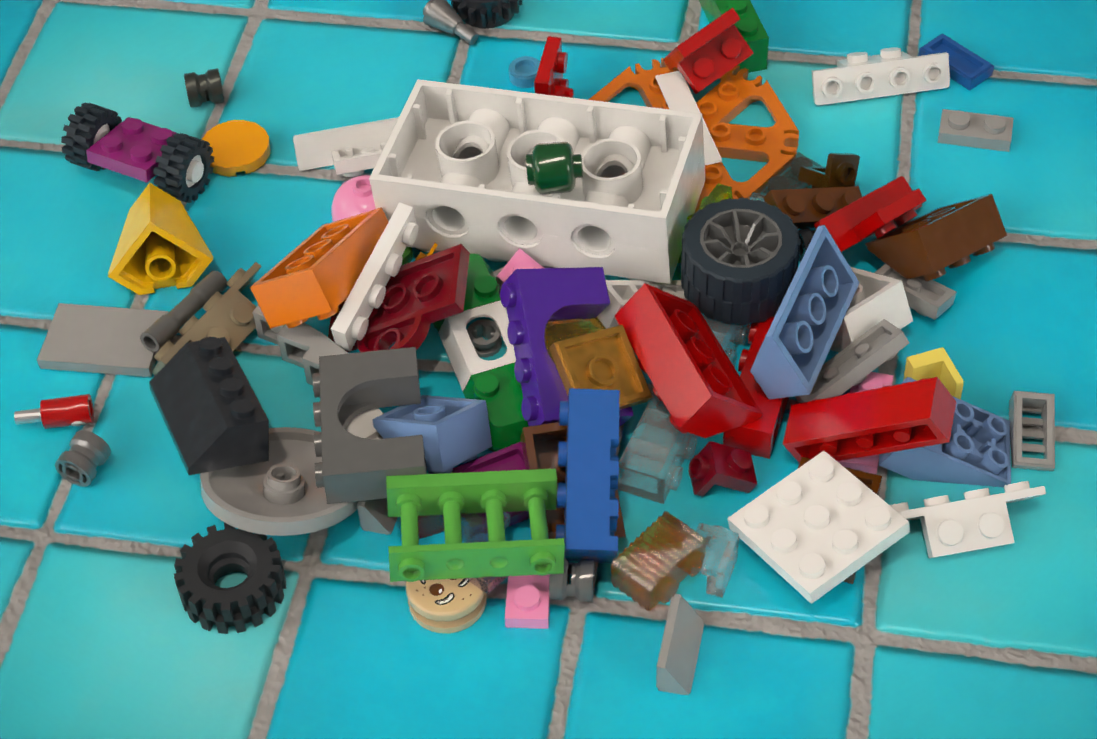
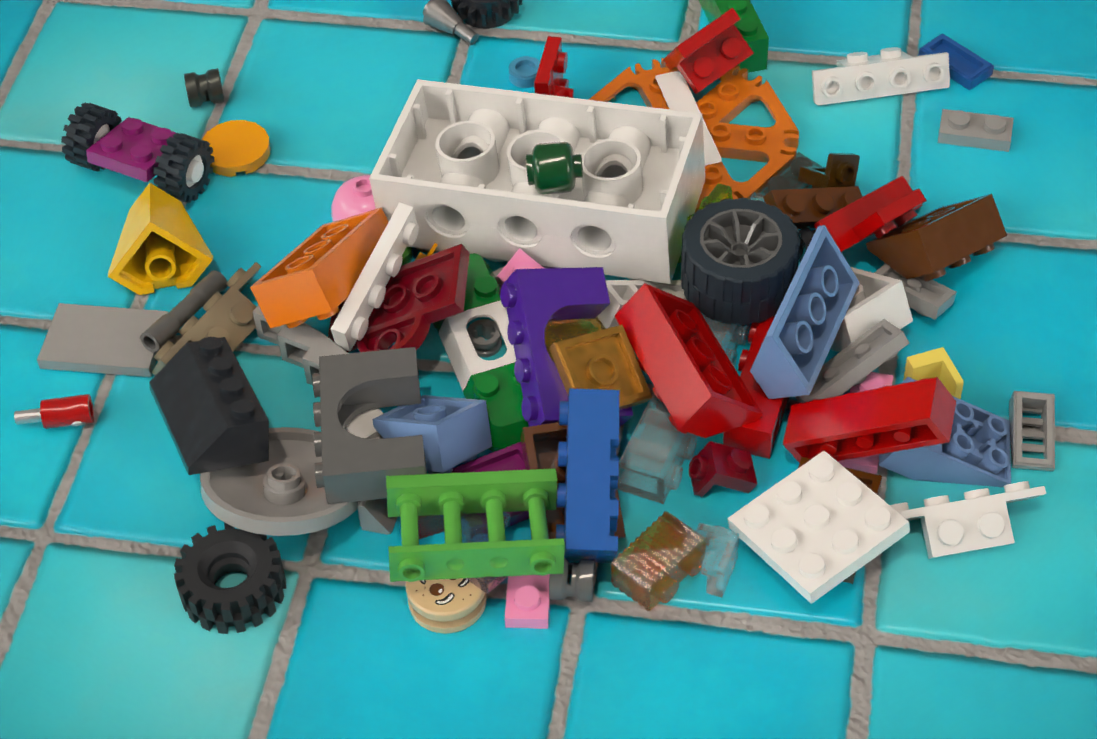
flat silver wheel [55,430,111,487] -> none
white bracket [293,117,399,177] -> none
light grey slope [656,594,704,695] -> none

